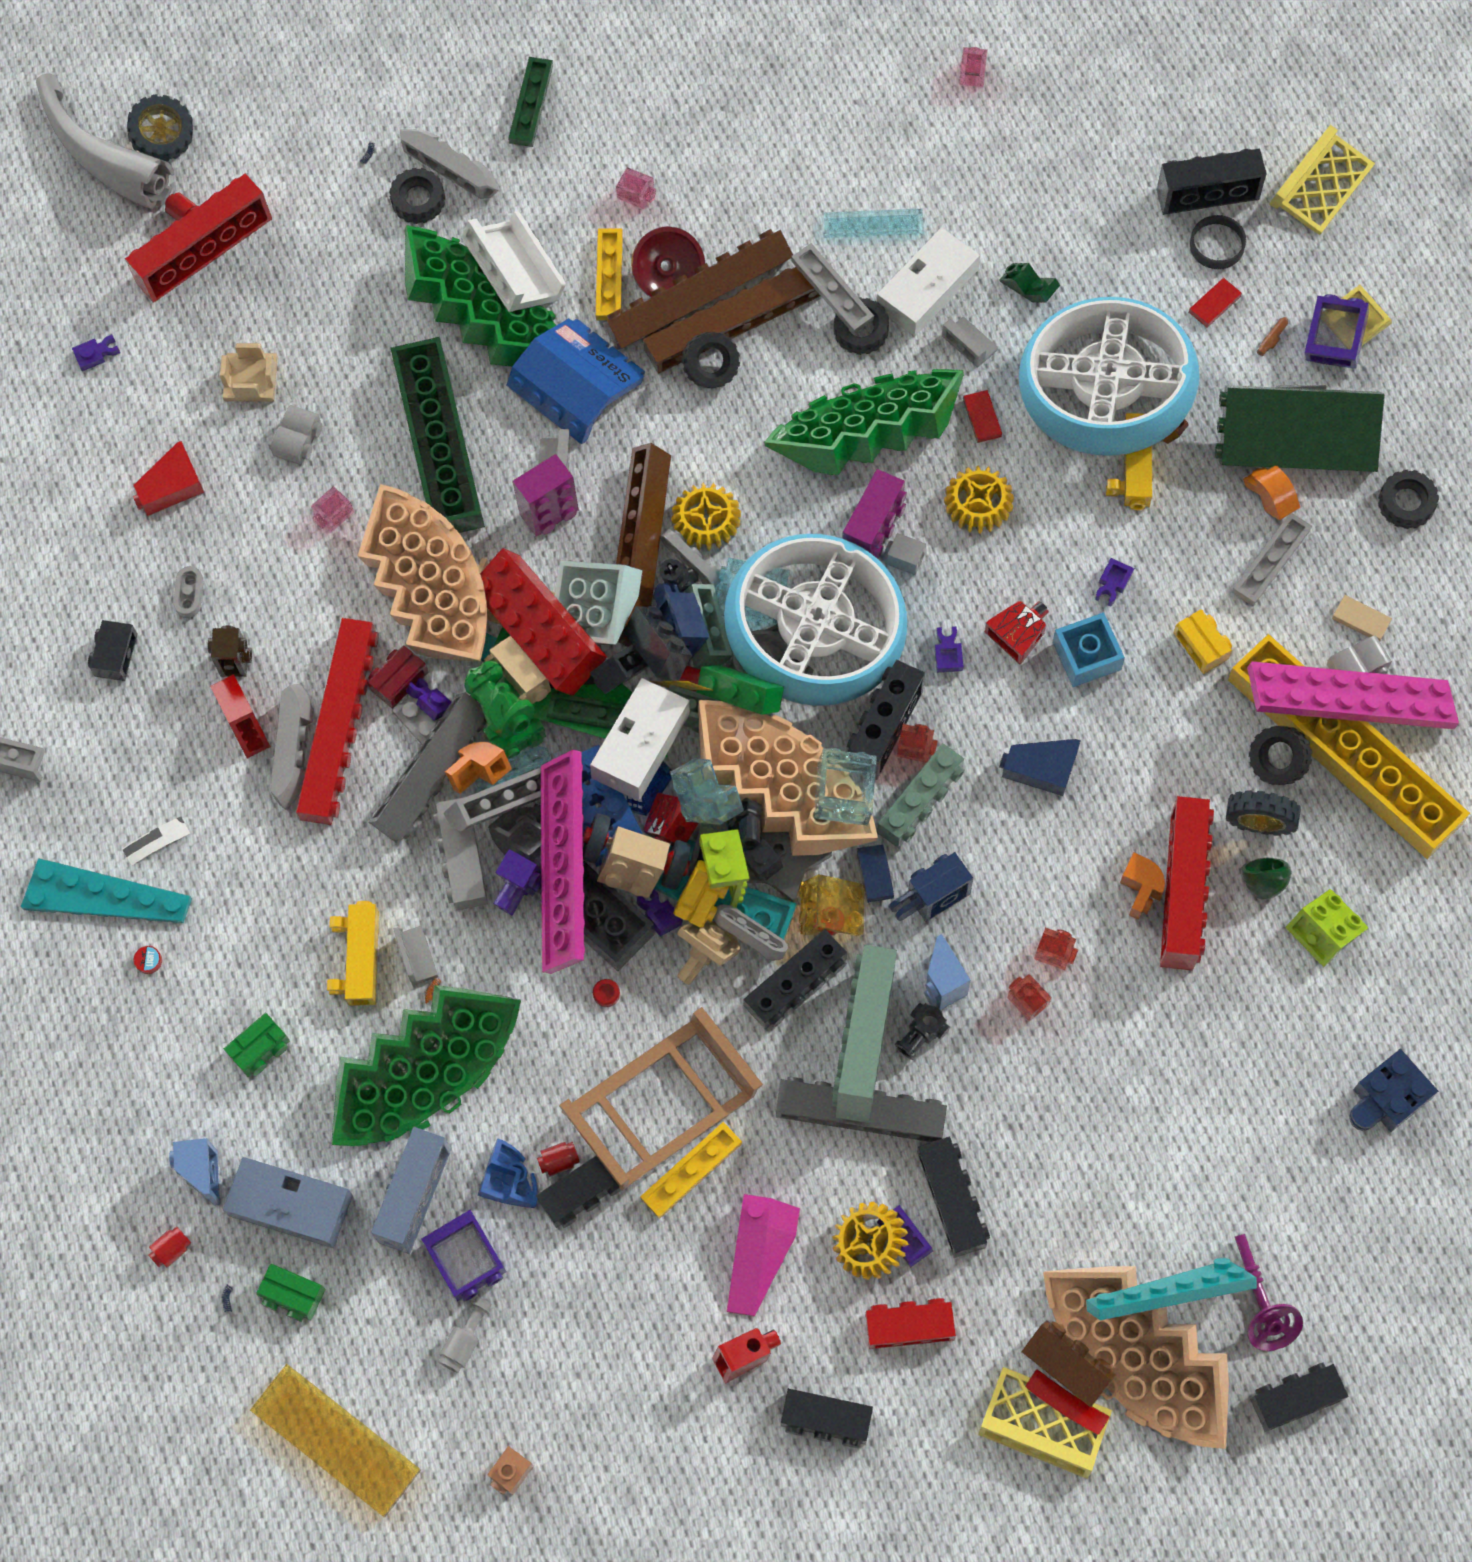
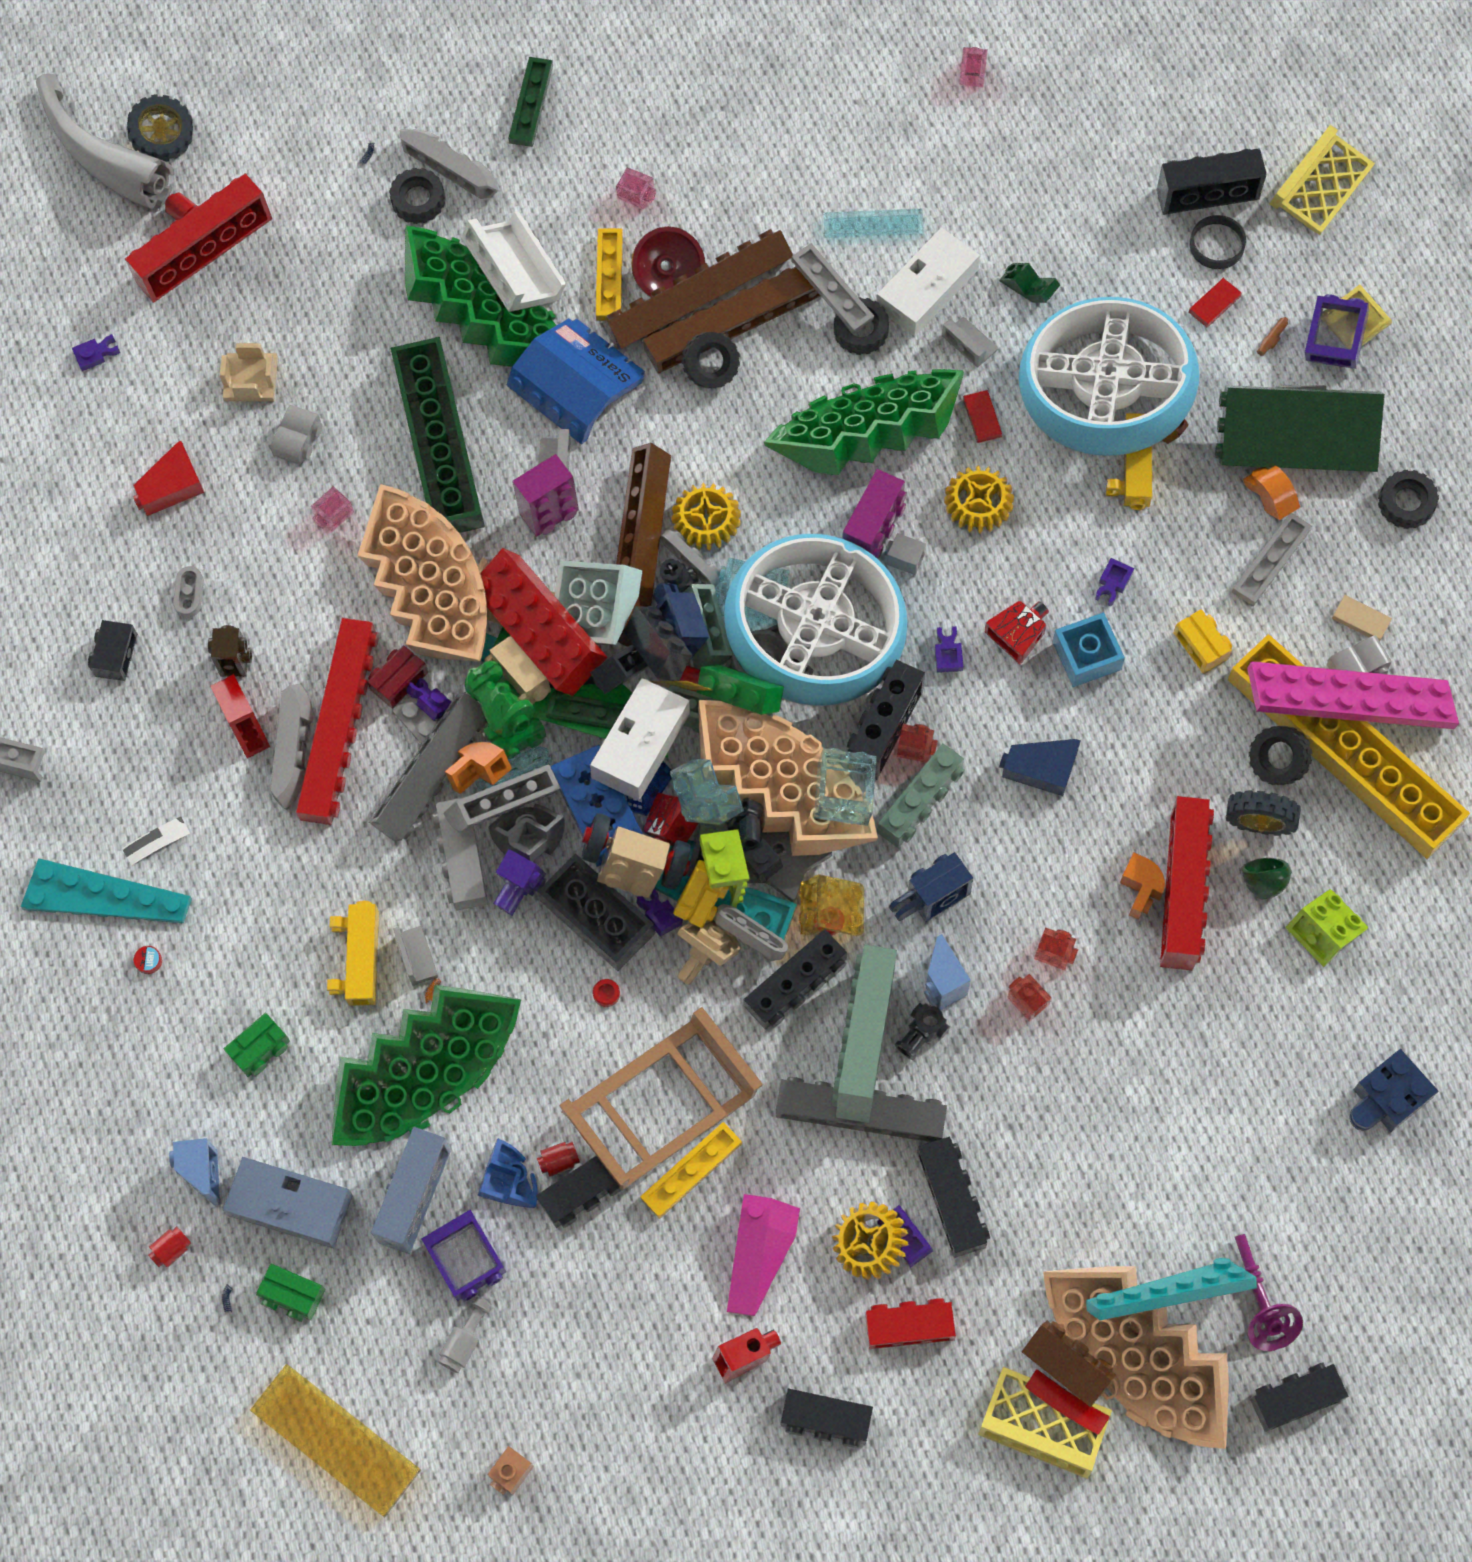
dark pink plate [541,750,585,974] -> none
dark blue slope [857,844,894,903] -> none

